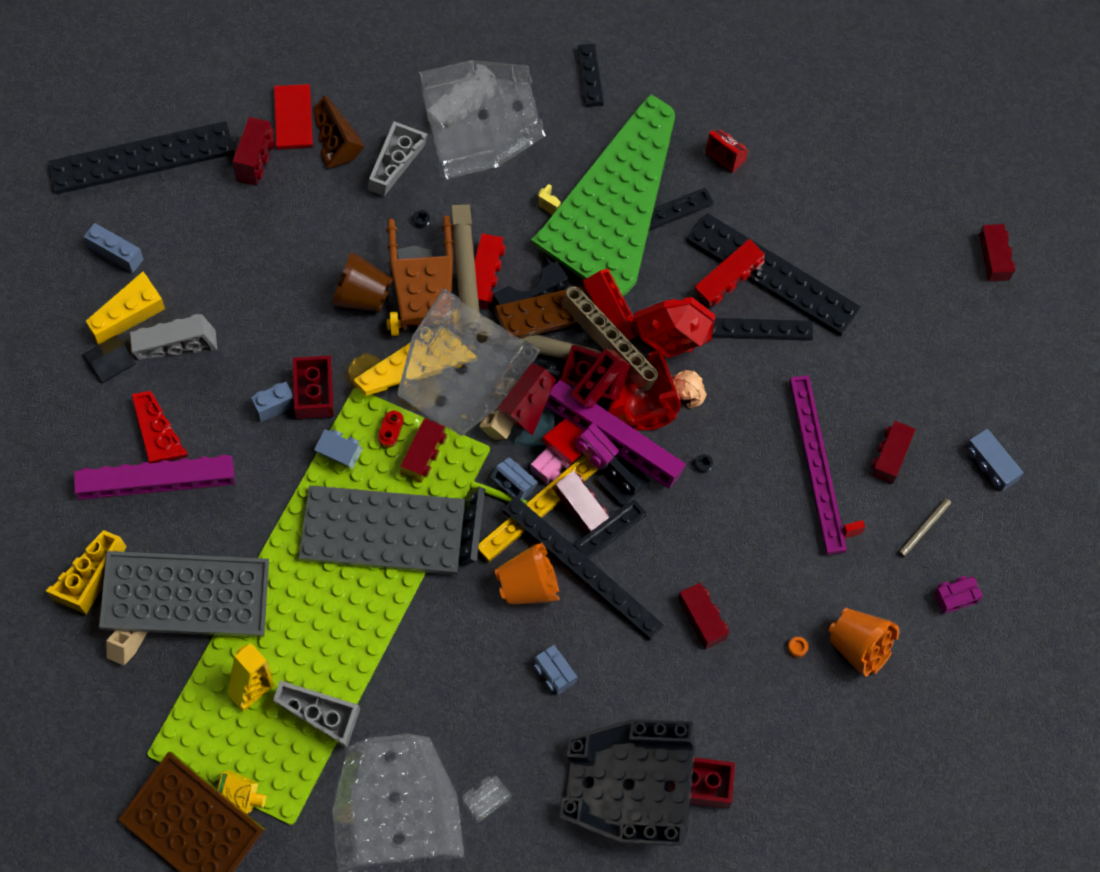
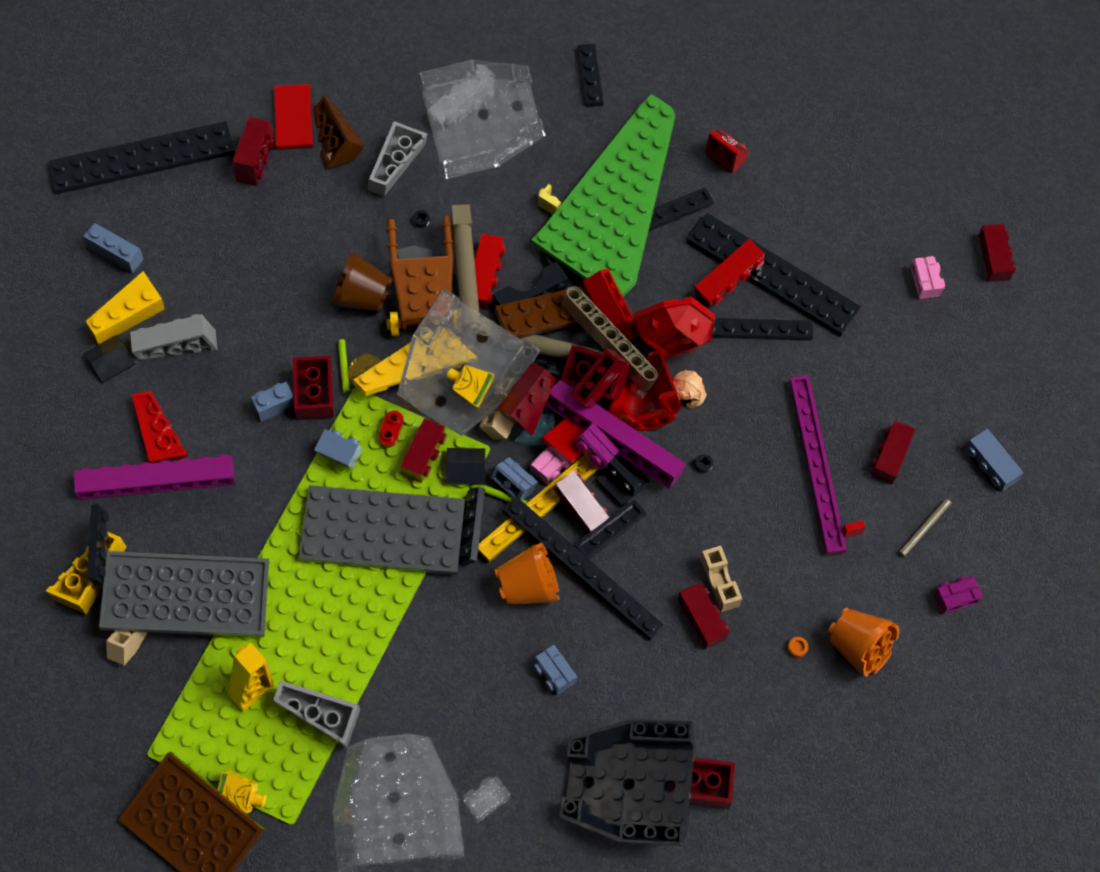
none -> black plate [87,504,109,586]
none -> lime piece [338,339,350,393]
none -> yellow torso [446,365,495,409]
none -> black slope [446,448,485,485]
none -> tan arch [700,546,742,612]
none -> bright pink brick [910,256,945,299]

